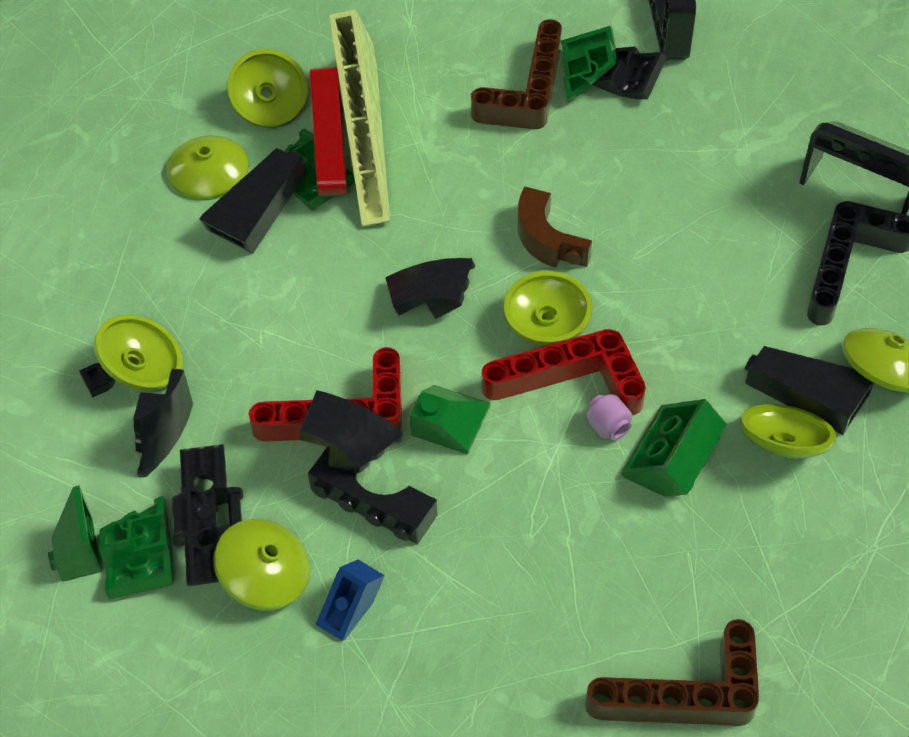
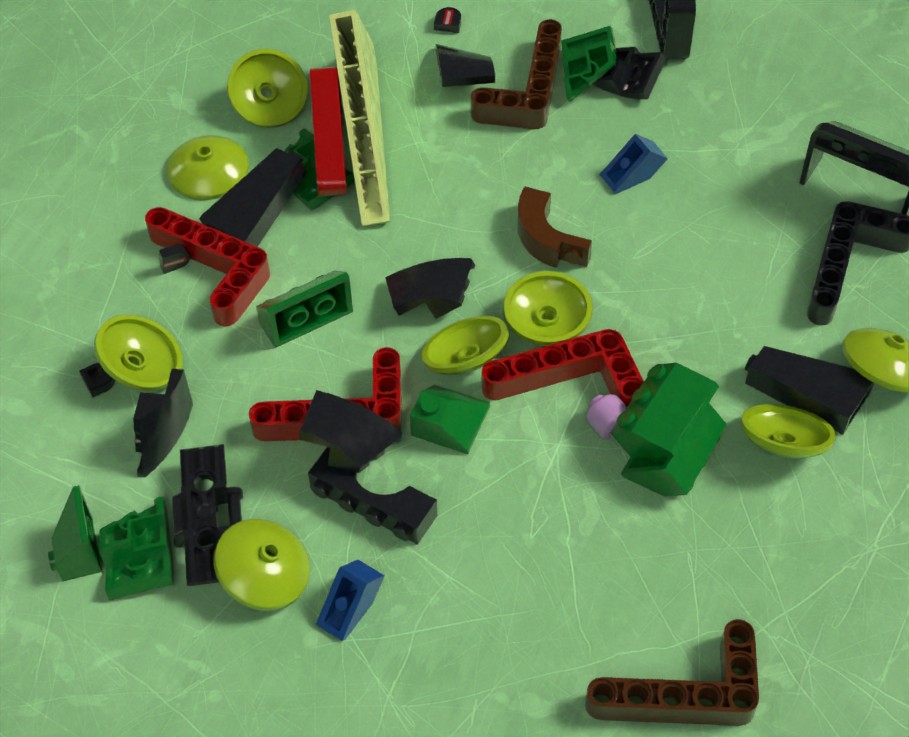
none -> red beam [145,207,270,327]
none -> black tile [159,245,190,274]
none -> green slope [256,270,353,348]
none -> lime dish [422,316,509,375]
none -> black tile [434,7,461,33]
none -> black slope [436,44,495,87]
none -> blue slope [599,134,668,194]
none -> green slope [610,362,719,458]

